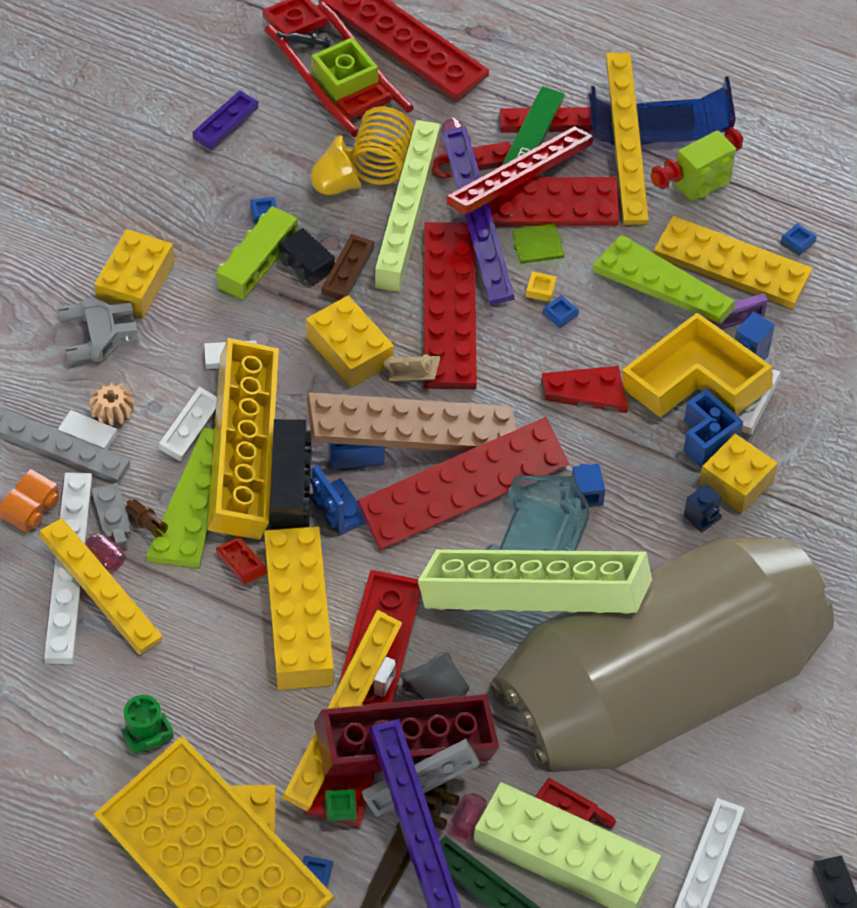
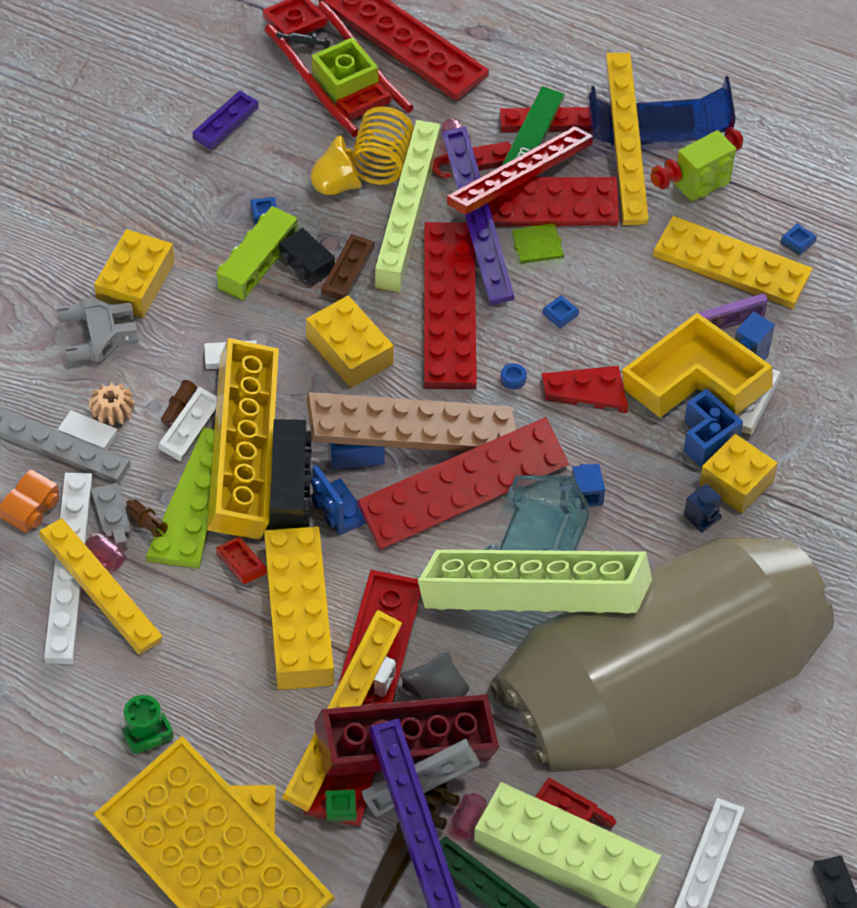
blue tile [302,855,333,889] -> none
tan hinge [384,354,440,382] -> none
yellow plate [526,271,557,302] -> none
lime wing [593,235,735,324] -> none
none -> reddish brown axle [161,380,197,427]
none -> blue tile [500,363,527,389]

